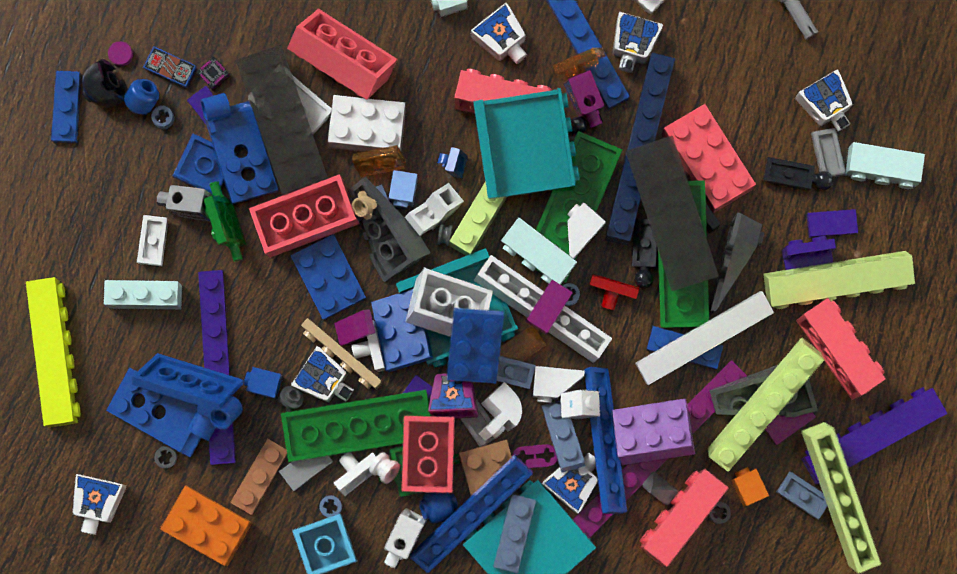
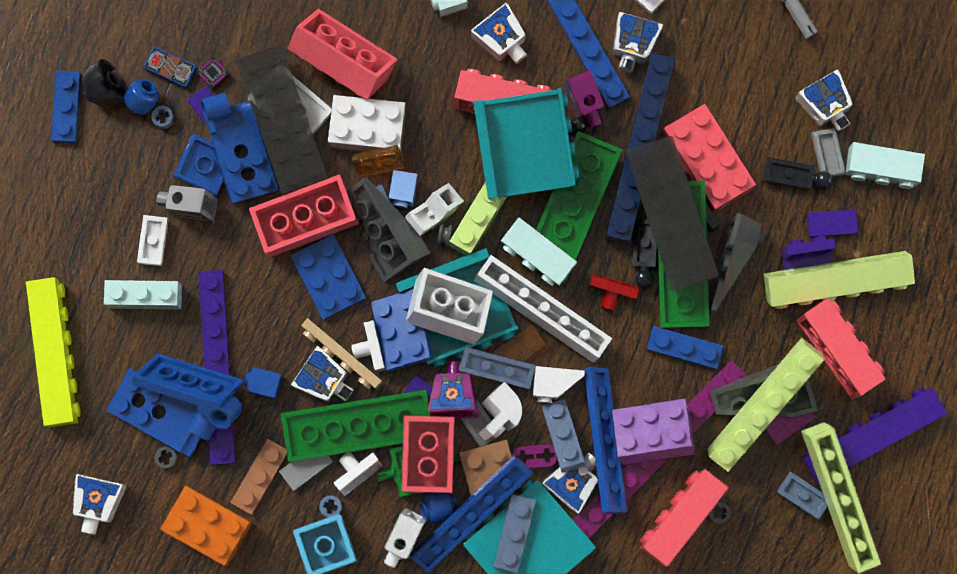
magenta tile [108,41,133,66] -> none
green plate [204,181,246,262] -> none
dark grey plate [278,386,304,412] -> none
magenta tile [334,309,375,346] -> none
tan plate [352,191,377,220] -> none
white wheel [369,452,400,484] -> none
blue tile [438,147,468,178] -> none
blue plate [447,308,504,383] -> none
magenta tile [526,280,573,334] -> none
clear orange plate [552,48,606,77] -> none
white brick [561,390,600,419] -> none
sand blue bush [562,283,580,306] -> none
white slope [567,203,606,259] -> none
white tile [635,291,774,385] -> none
dark grey slope [642,472,678,505] -> none
orange brick [731,467,769,507] -> none

